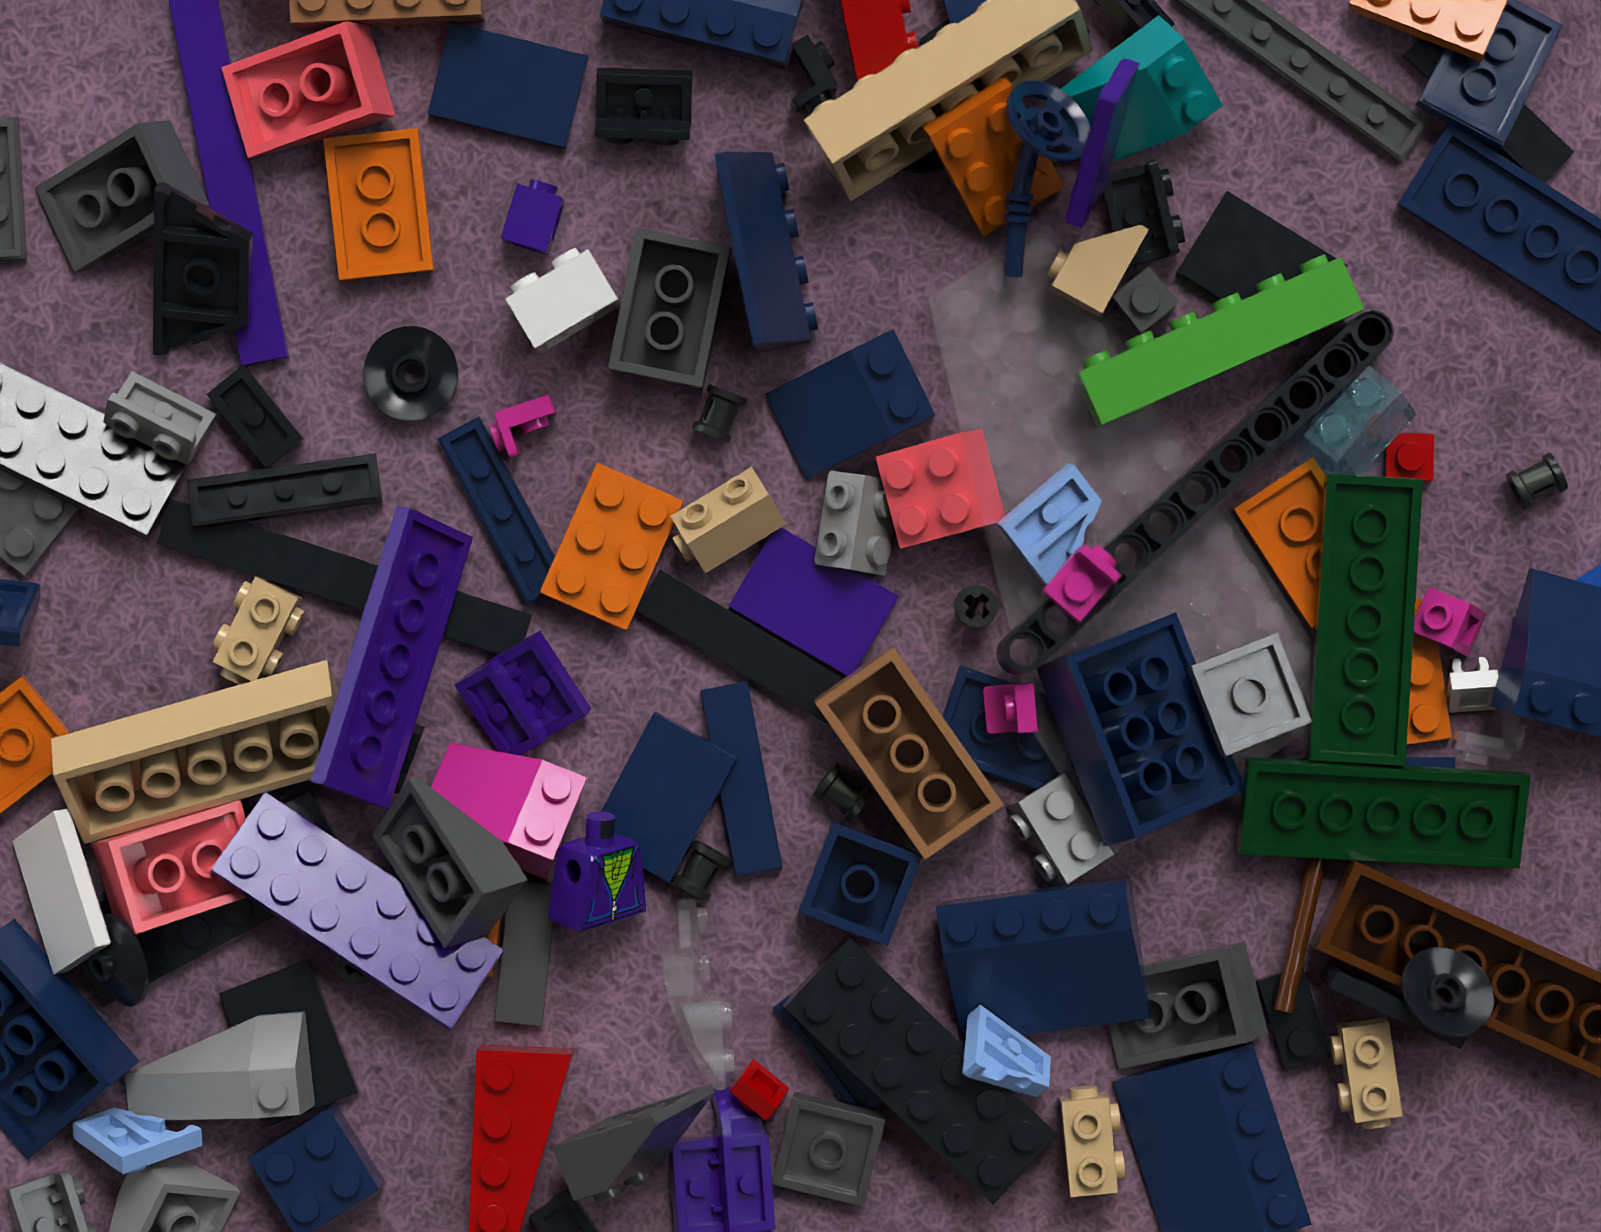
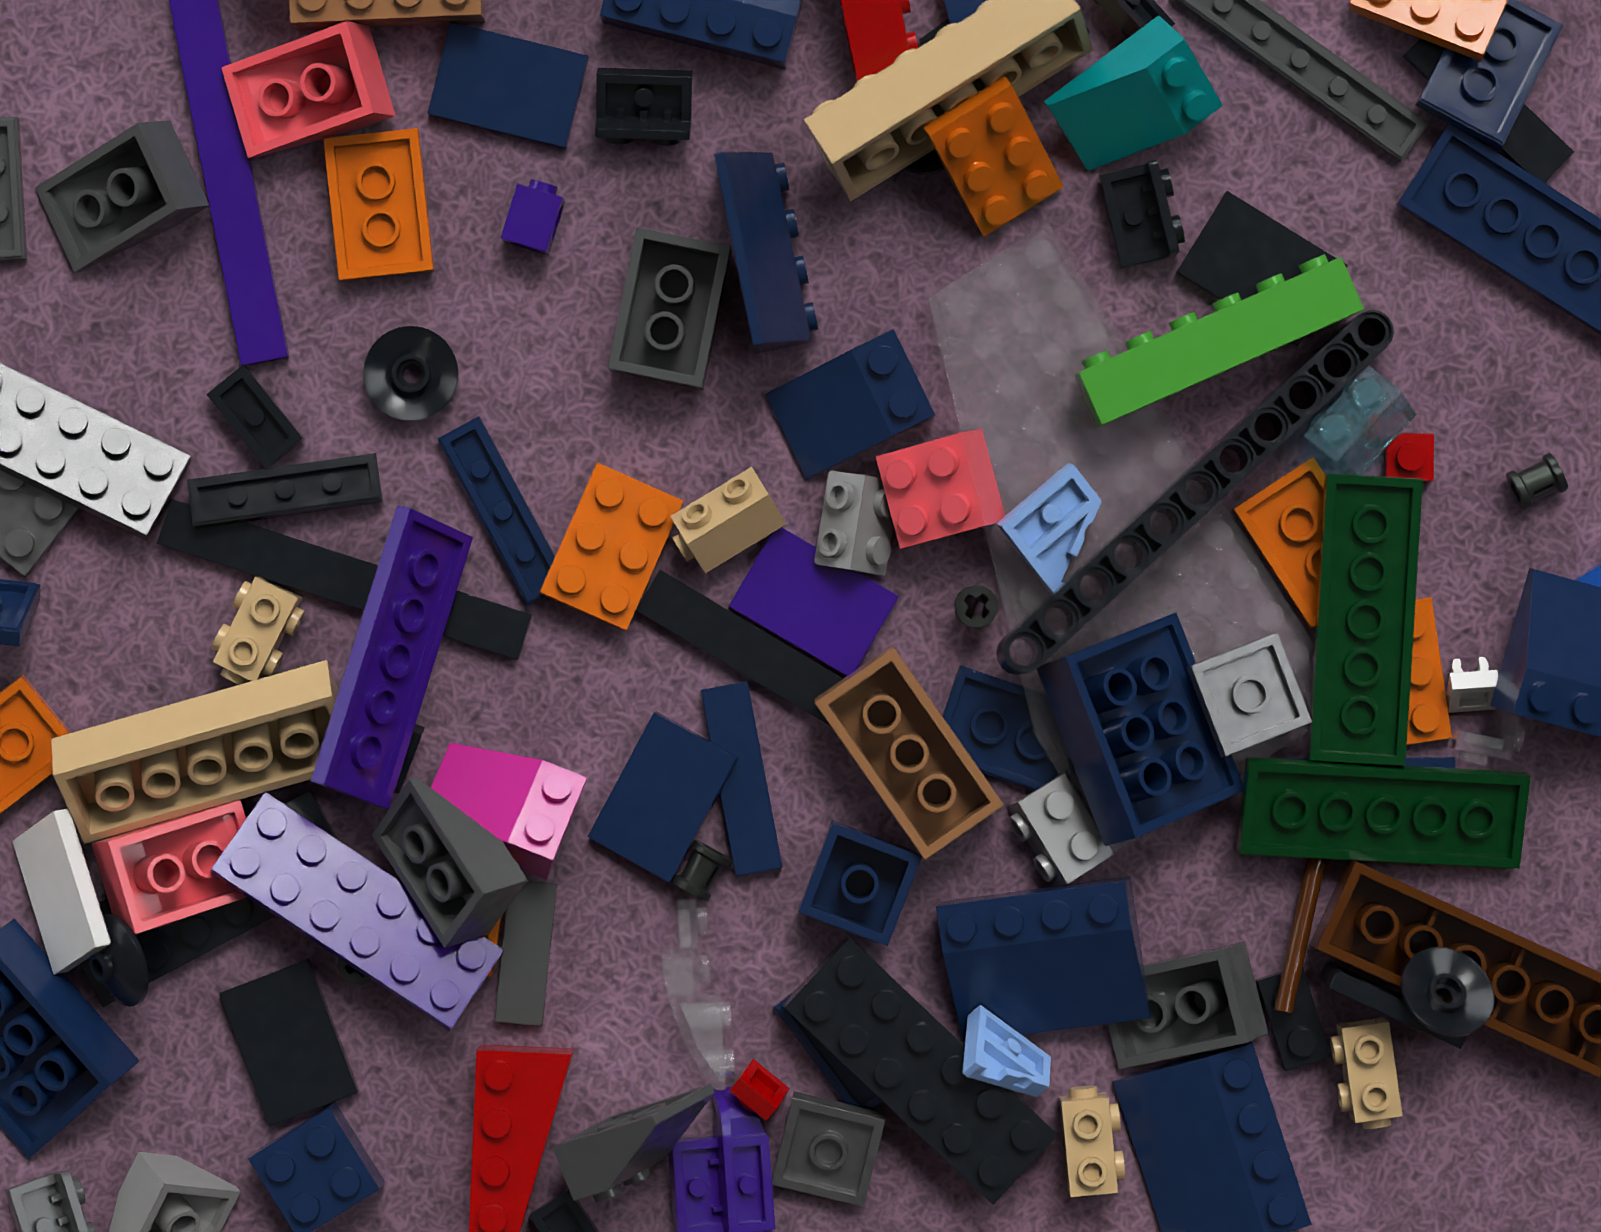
light blue wing [72,1107,202,1174] -> none
light grey bracket [103,371,216,465] -> none
light grey wedge [125,1011,315,1120] -> none
black wing [153,182,253,356] -> none
dark purple slope [454,631,592,755] -> none
dark pink bracket [490,395,557,458] -> none
white brick [505,248,621,354] -> none
dark purple torso [548,811,646,932] -> none
pearl dark grey bush [692,384,748,443] -> none
black bracket [791,34,837,114] -> none
pearl dark grey bush [811,762,874,824] -> none
dark pink bracket [983,682,1038,734] -> none
dark blue dish [1003,80,1090,277] -> none
dark pink bracket [1041,544,1122,623] -> none
tan slope [1047,225,1149,317] -> none
dark purple tile [1065,58,1140,228] -> none
dark grey brick [1109,266,1179,336] -> none
dark pink bracket [1414,588,1487,657] -> none

